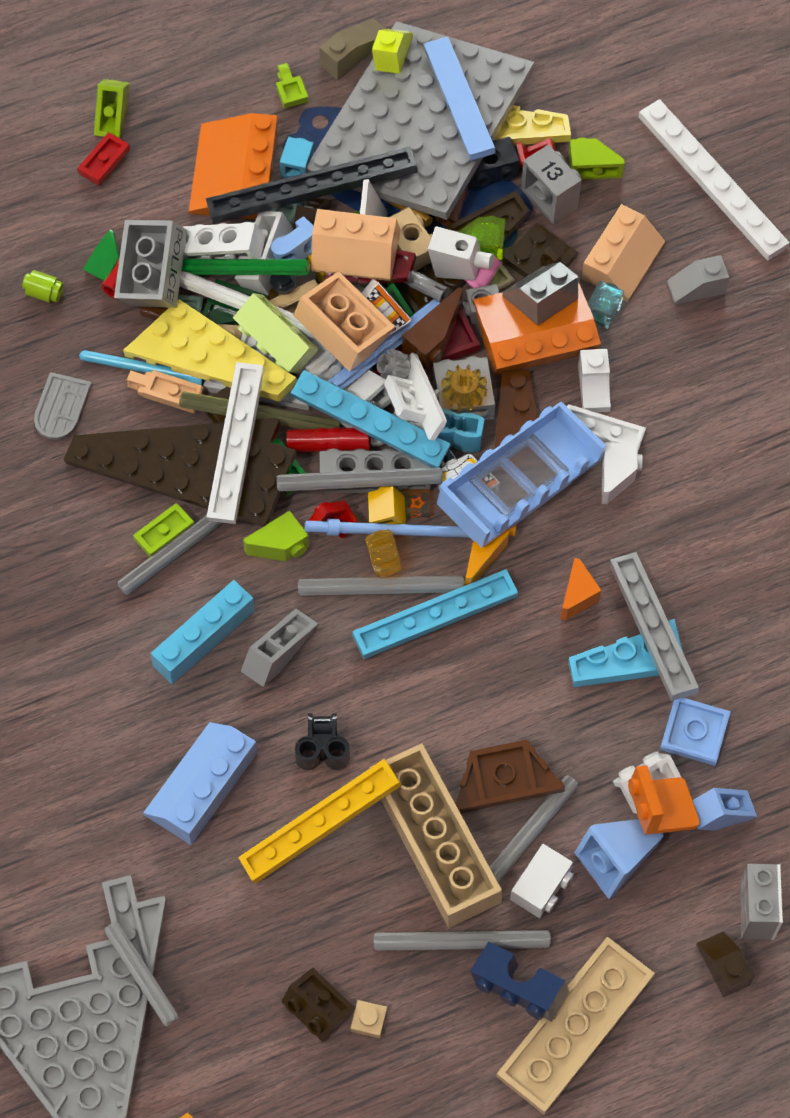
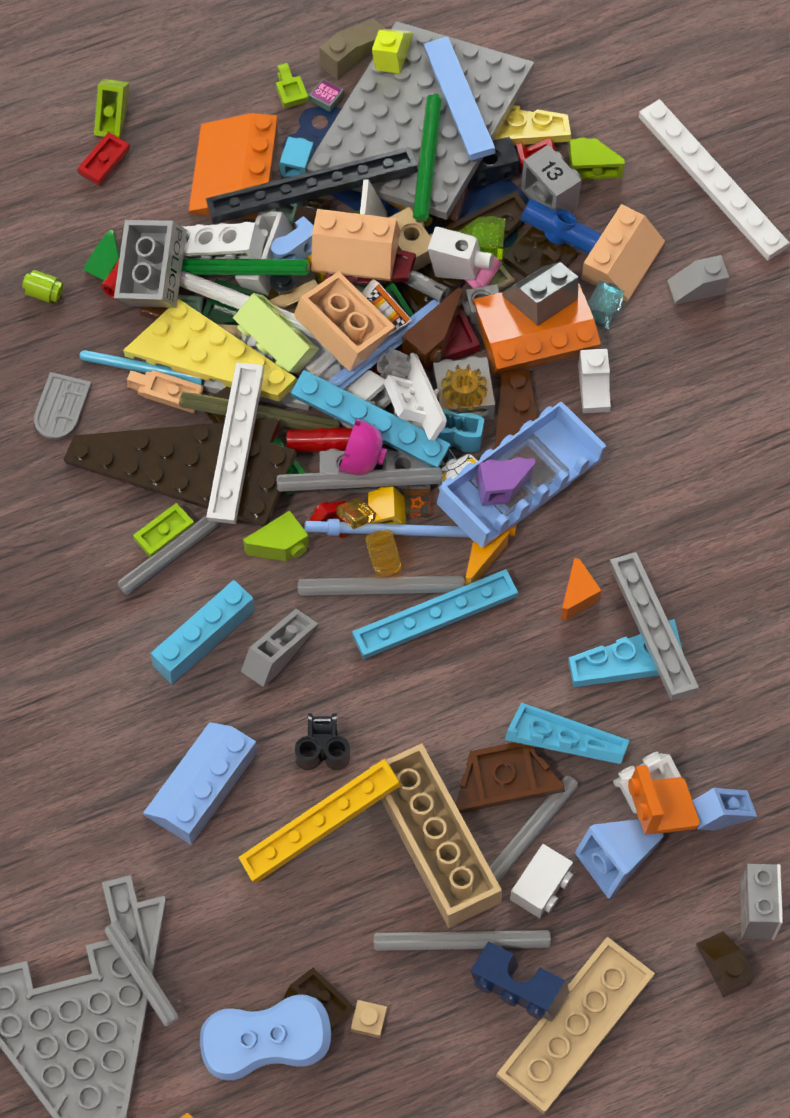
white tile [567,404,646,452] -> none
white slope [602,443,643,504] -> none
light blue tile [660,698,731,766] -> none
none -> light blue plate [200,995,331,1080]
none -> tile [309,79,344,112]
none -> clear yellow tile [336,497,376,529]
none -> dark pink cylinder [339,419,387,476]
none -> green axle [412,93,442,223]
none -> medium lavender slope [476,457,535,506]
none -> medium azure wing [505,702,630,764]
none -> blue piece [520,199,601,254]

